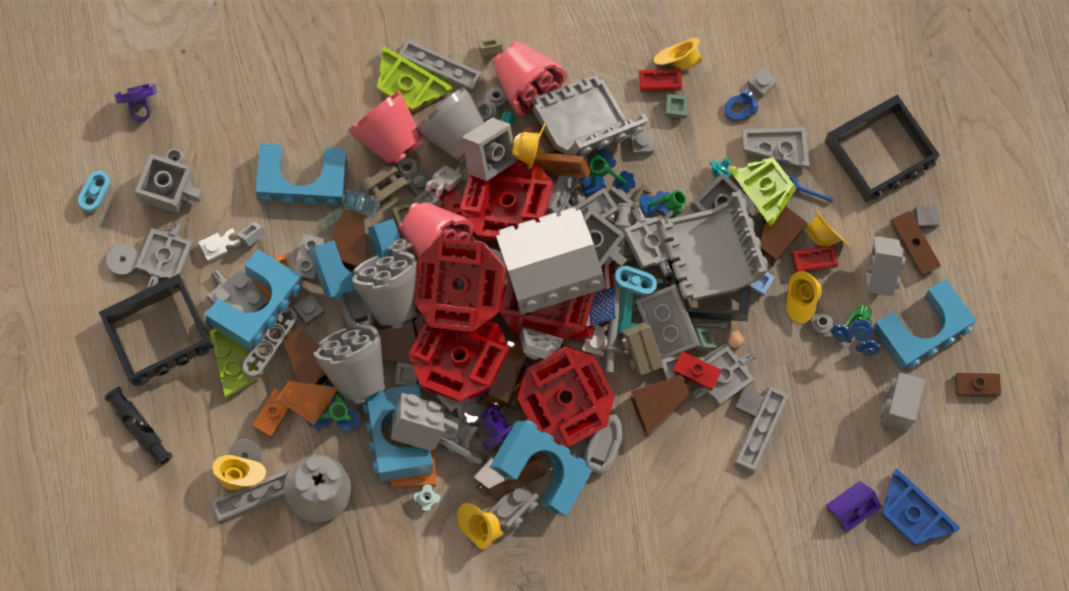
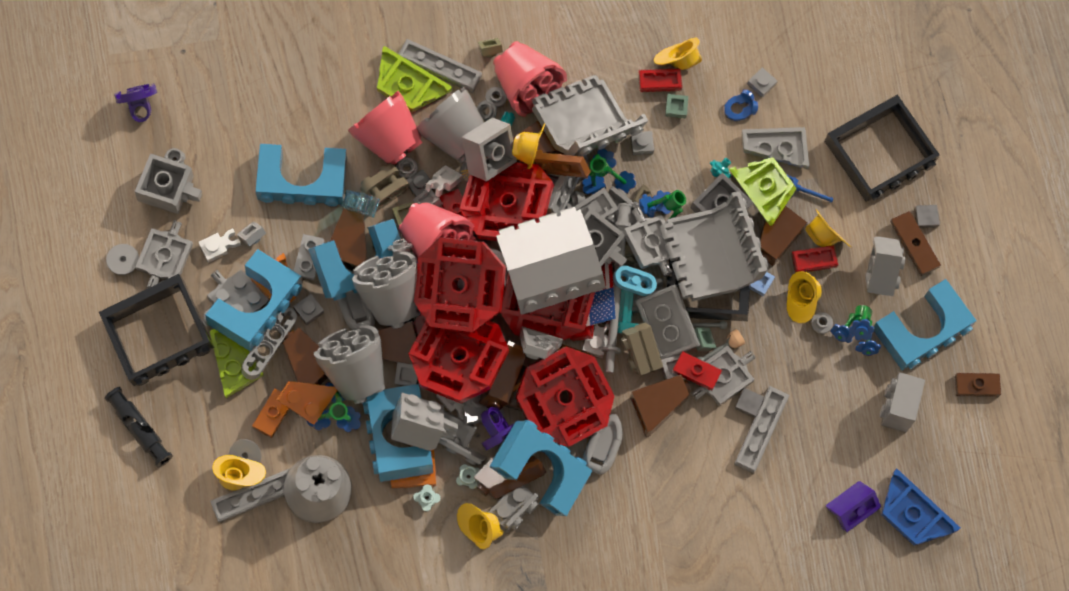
medium azure plate [78,171,111,213] -> none
none -> light aqua plate [456,464,480,489]

